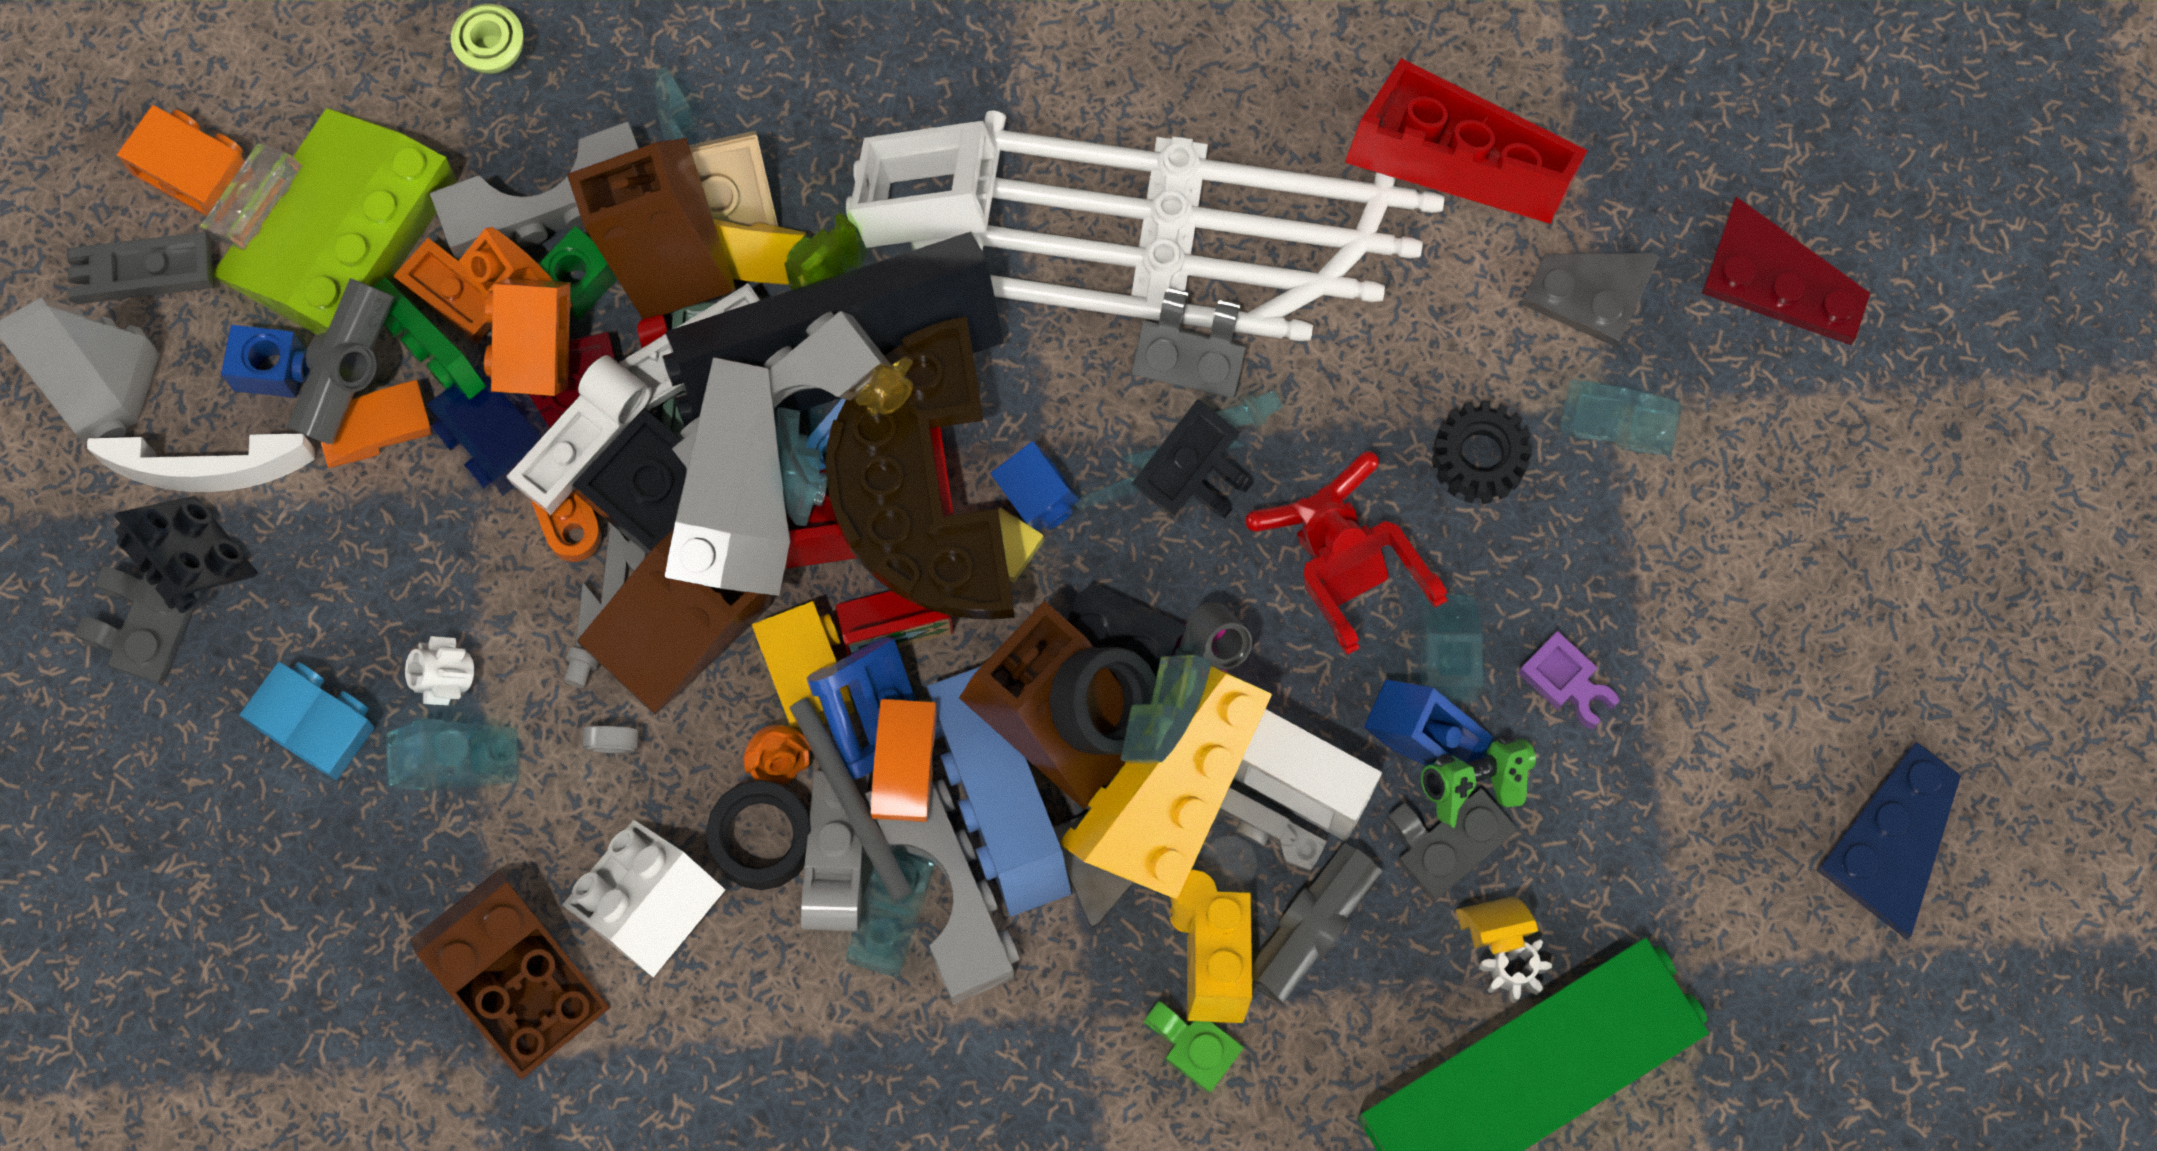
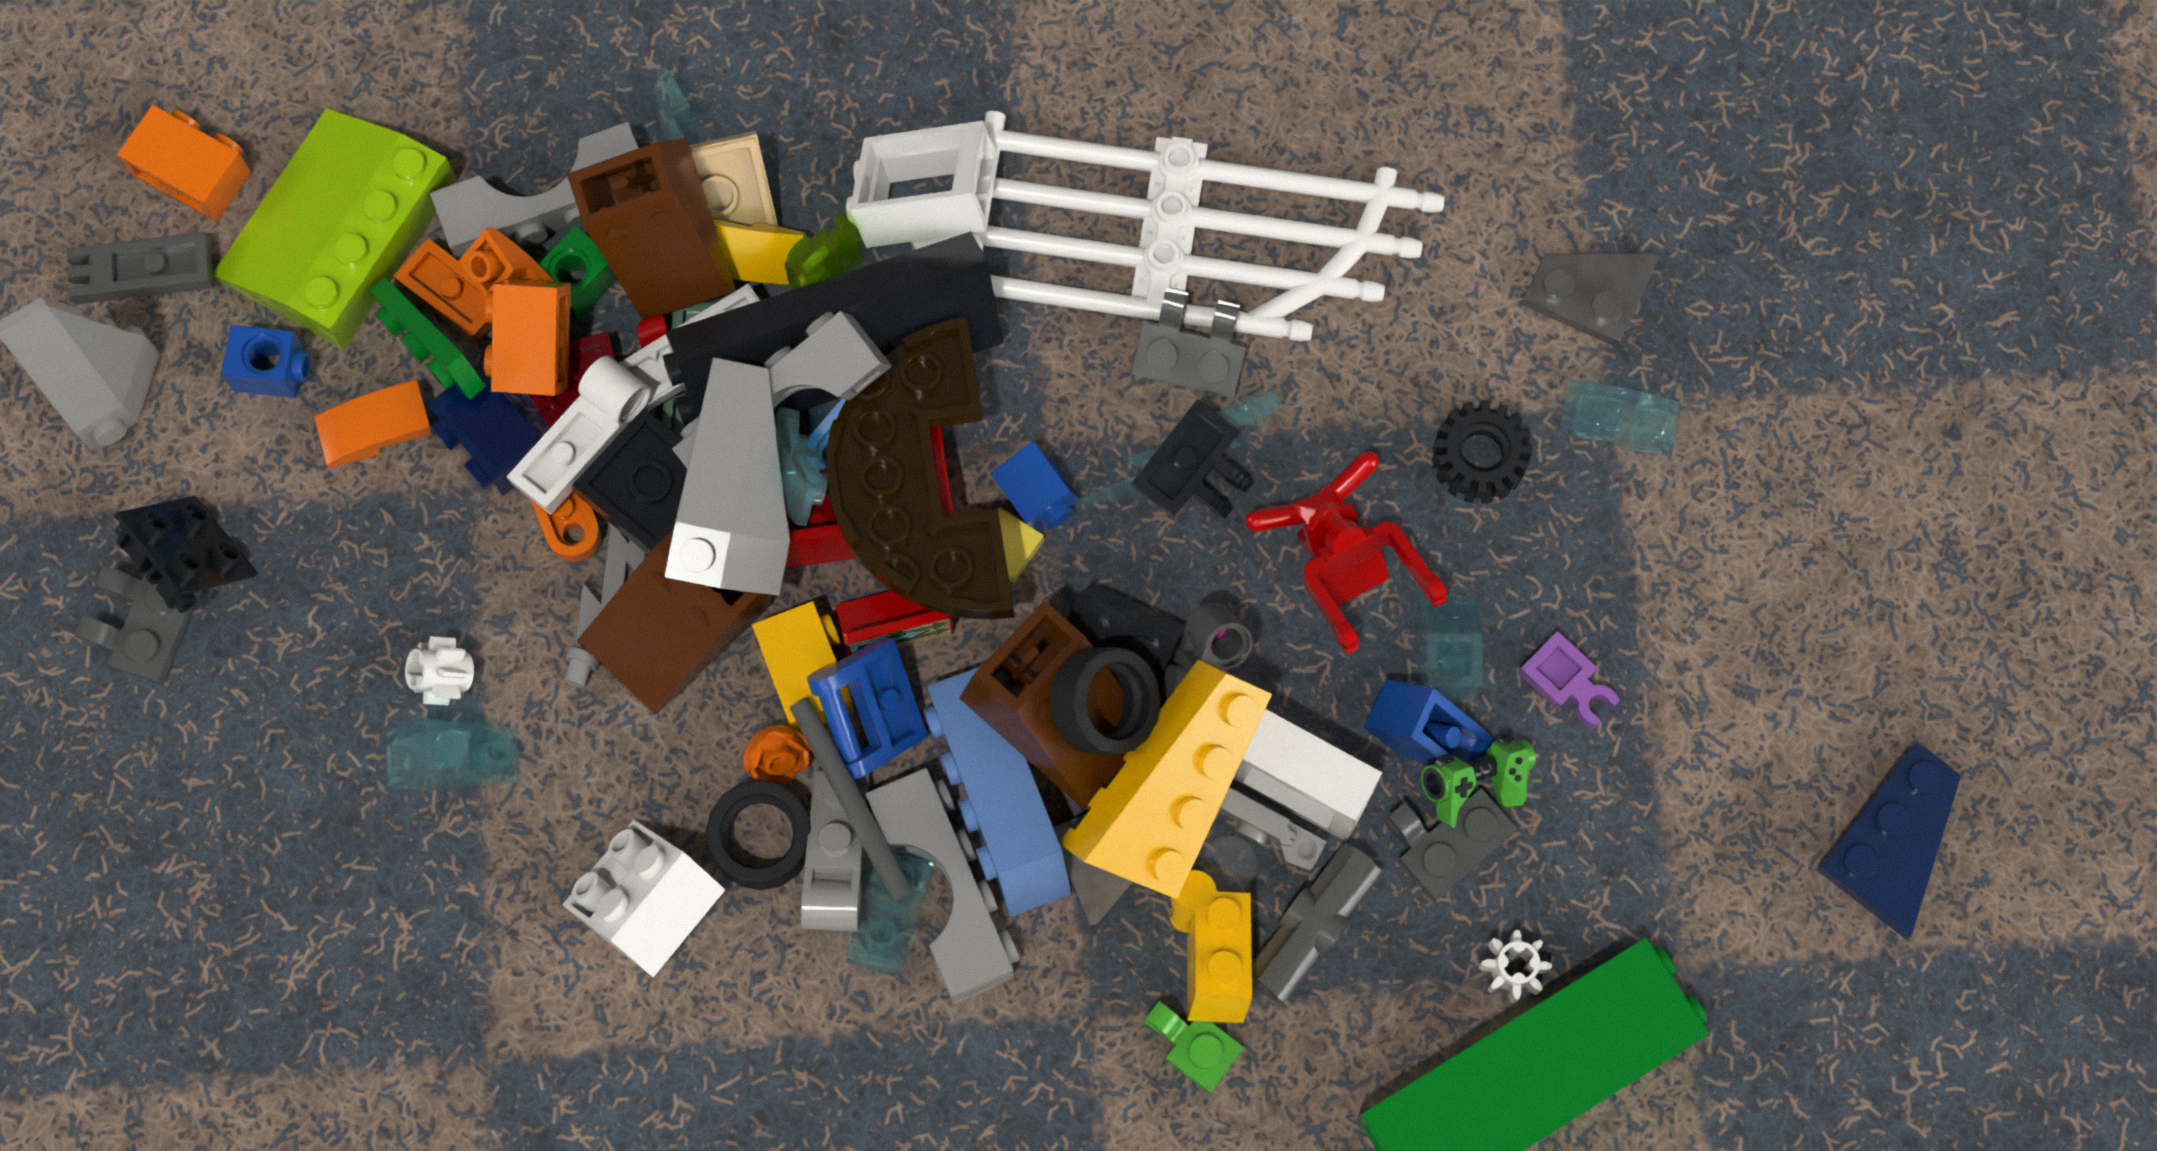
white slope [87,433,315,492] -> none
clear plate [200,143,302,250] -> none
dark azure brick [239,661,375,782] -> none
dark grey piece [287,278,395,444] -> none
reddish brown slope [410,869,610,1080] -> none
yellowish green brick [451,4,524,74] -> none
light grey tile [582,726,638,753] -> none
clear yellow plate [855,357,913,416] -> none
orange slope [871,699,938,822] -> none
clear light blue slope [1121,655,1212,763] -> none
red wedge [1344,58,1588,224] -> none
yellow slope [1456,896,1538,955] -> none
dark red wing [1701,196,1871,345] -> none

